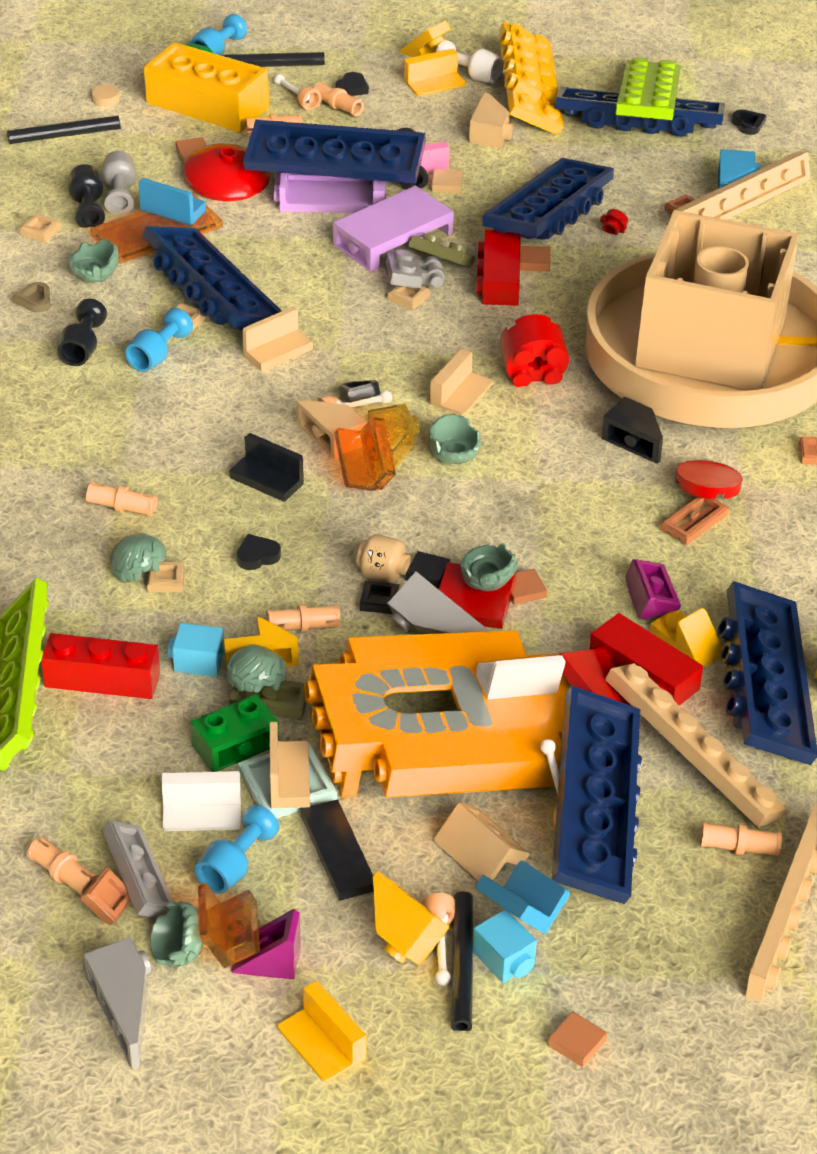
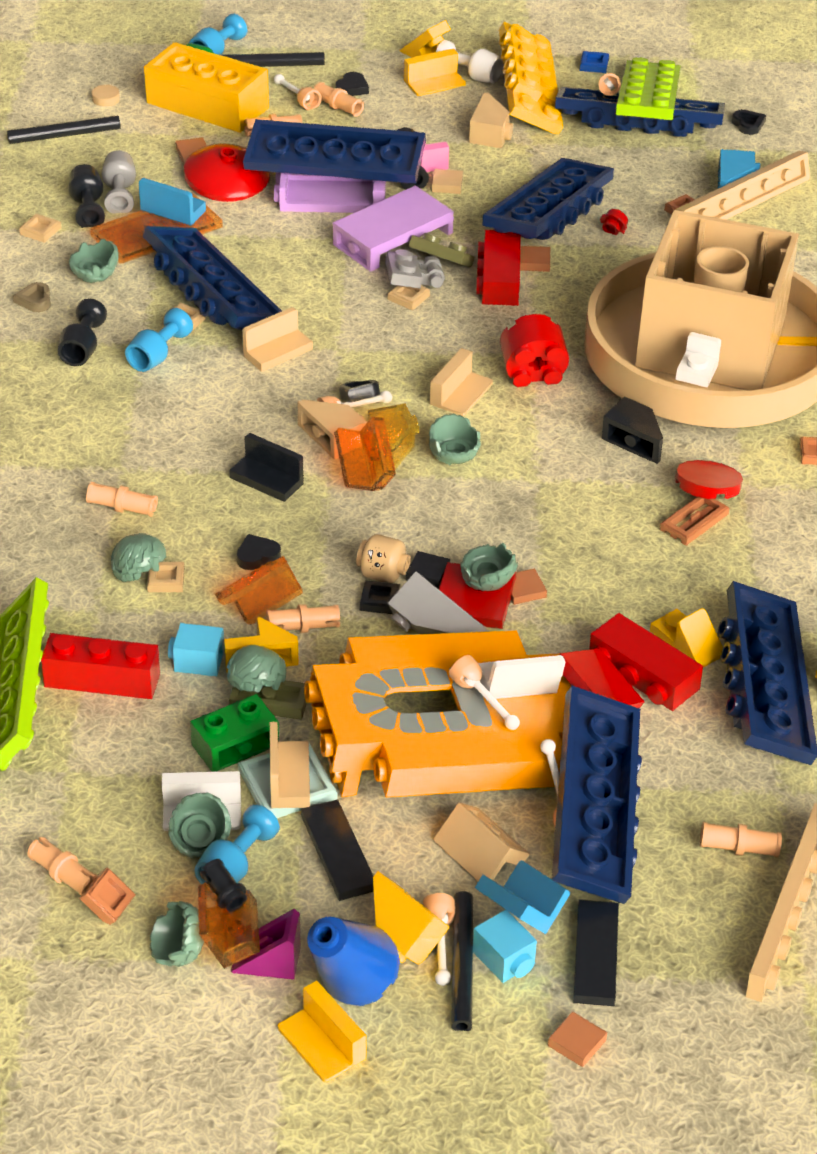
light grey slope [84,937,152,1069] -> none
light grey tile [102,820,173,918] -> none
tan plate [605,663,787,827] -> none
magenta slope [625,559,681,619] -> none
none -> sand green hair [168,792,231,858]
none -> black pin [200,859,247,912]
none -> clear orange panel [215,556,303,624]
none -> cone [307,916,400,1006]
none -> hinge [449,655,520,730]
none -> black tile [573,900,619,1006]
none -> blue tile [580,51,609,73]
none -> light nougat hinge [598,73,621,96]
none -> white bracket [676,332,721,387]

